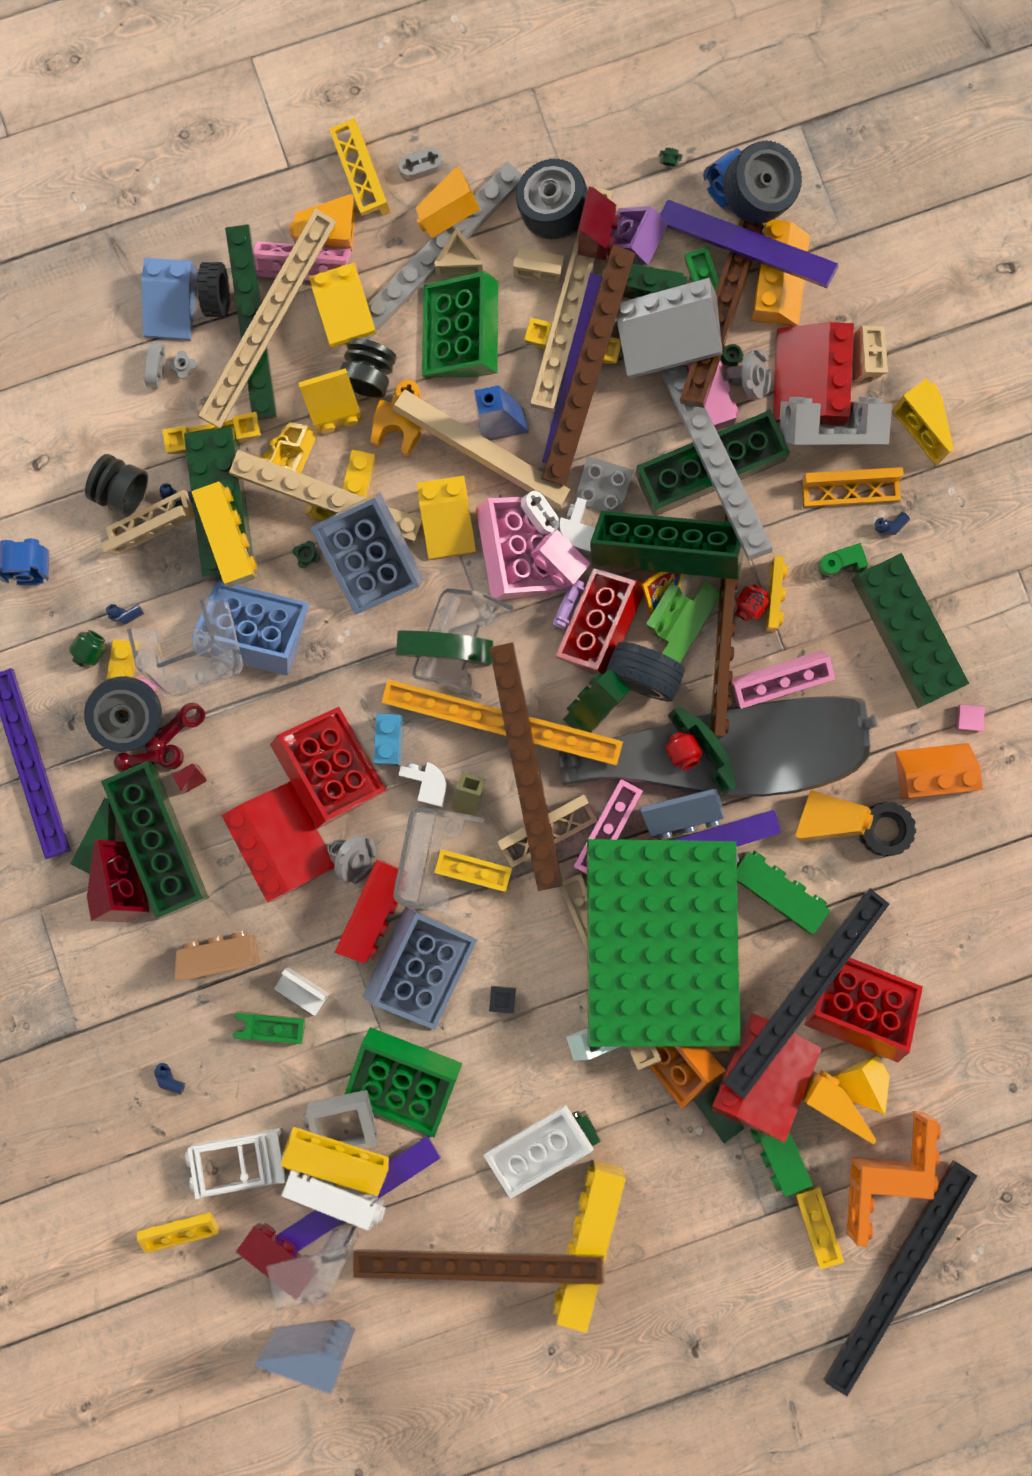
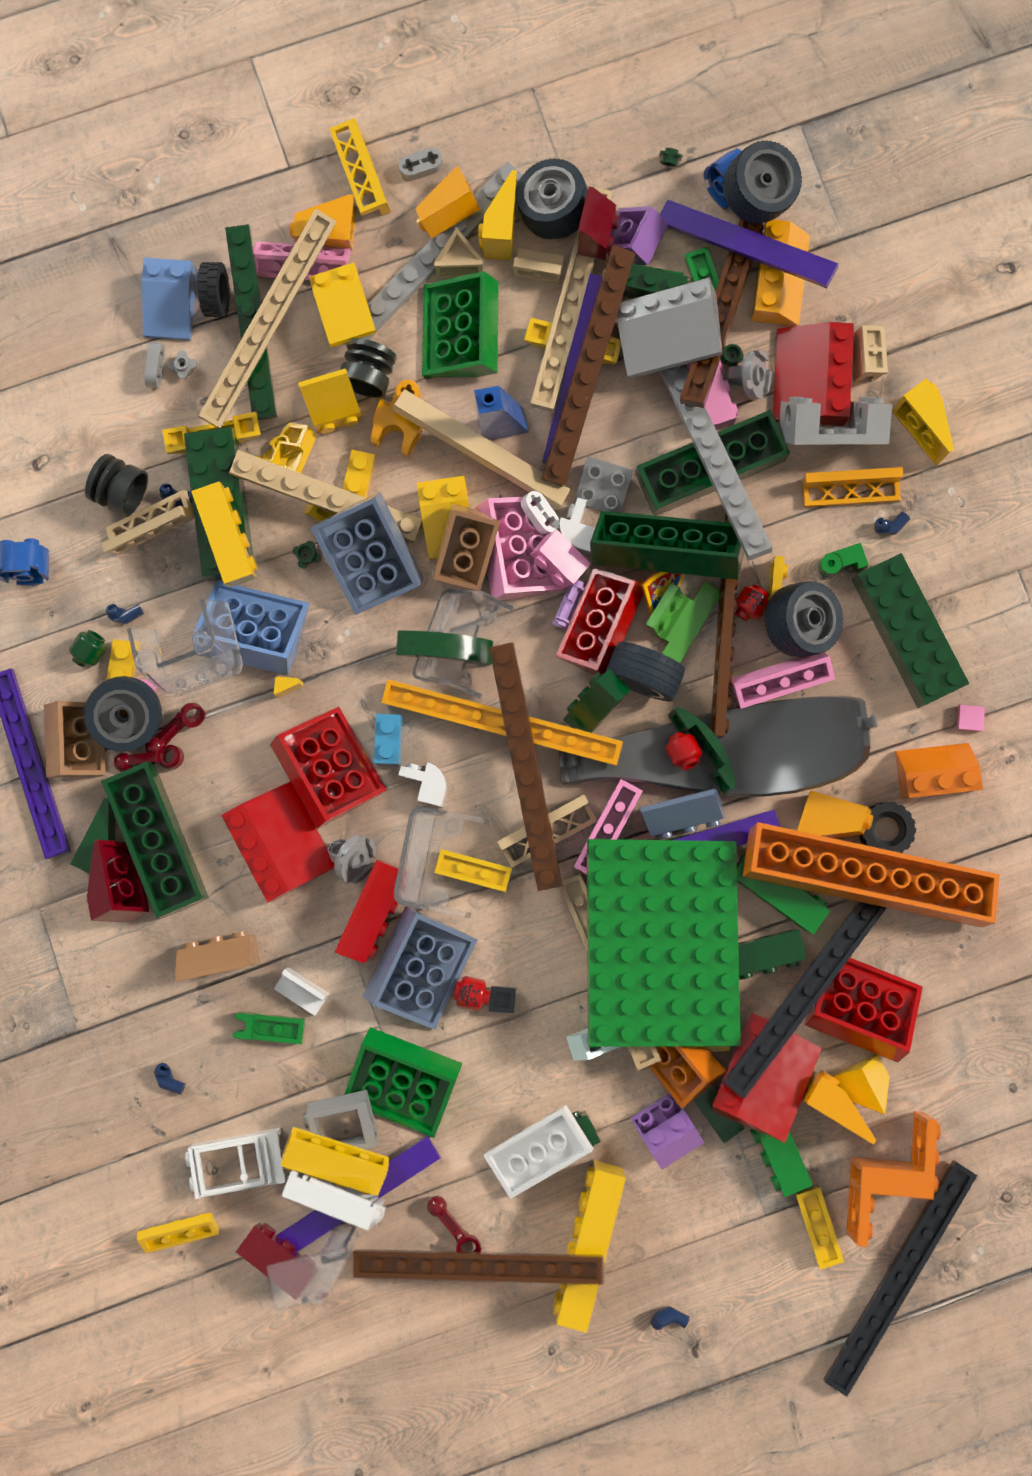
dark red slope [172,763,207,793] -> none
sand blue slope [255,1320,355,1394] -> none
olive brick [452,772,486,816] -> none
none -> medium nougat slope [44,701,106,778]
none -> yellow slope [274,676,304,698]
none -> dark red piece [427,1196,481,1252]
none -> medium nougat slope [433,503,500,591]
none -> red head [453,976,491,1012]
none -> yellow slope [478,170,517,260]
none -> medium lavender slope [631,1093,704,1169]
none -> dark blue arm [651,1306,690,1330]
none -> dark green brick [738,929,807,980]
none -> orange brick [743,822,1000,928]
none -> black wheel [764,582,843,657]

